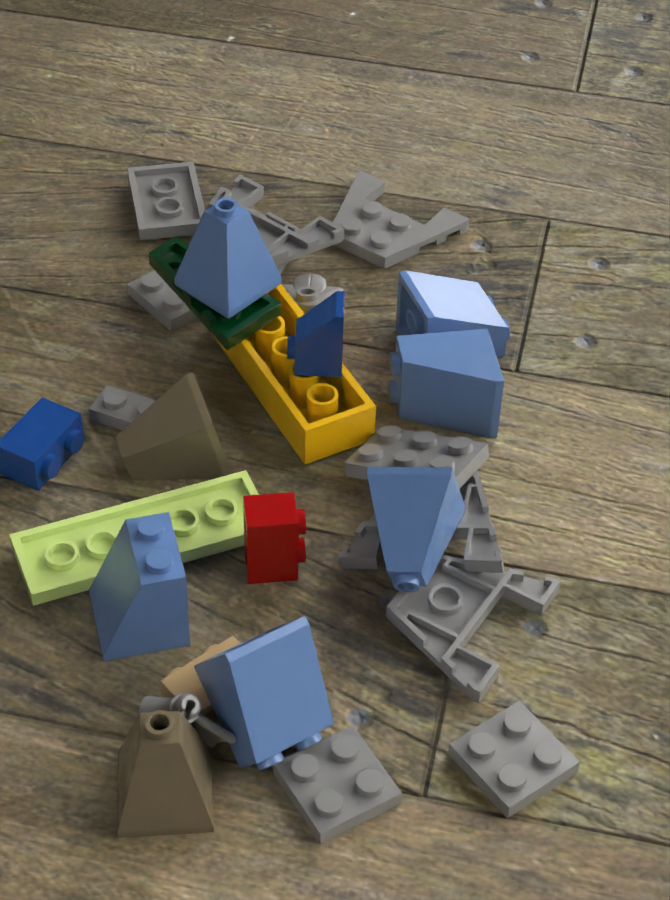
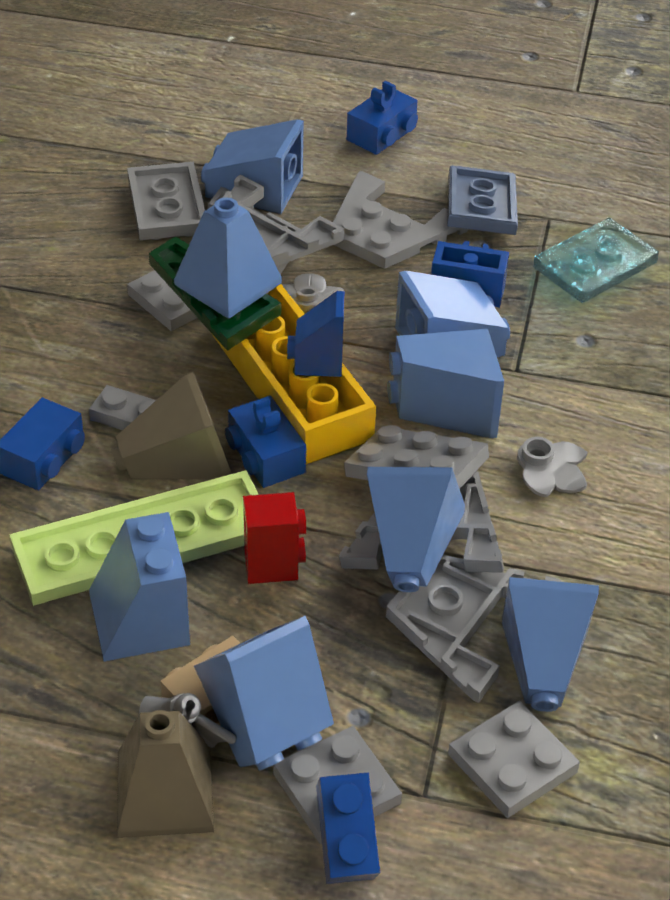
none -> medium blue slope [201,119,304,214]
none -> blue brick [225,395,306,488]
none -> blue brick [316,772,380,884]
none -> blue brick [346,81,418,155]
none -> blue brick [431,241,509,308]
none -> sand blue tile [447,165,518,235]
none -> medium blue slope [502,577,599,712]
none -> light grey plate [517,437,588,497]
none -> clear light blue plate [533,217,659,303]

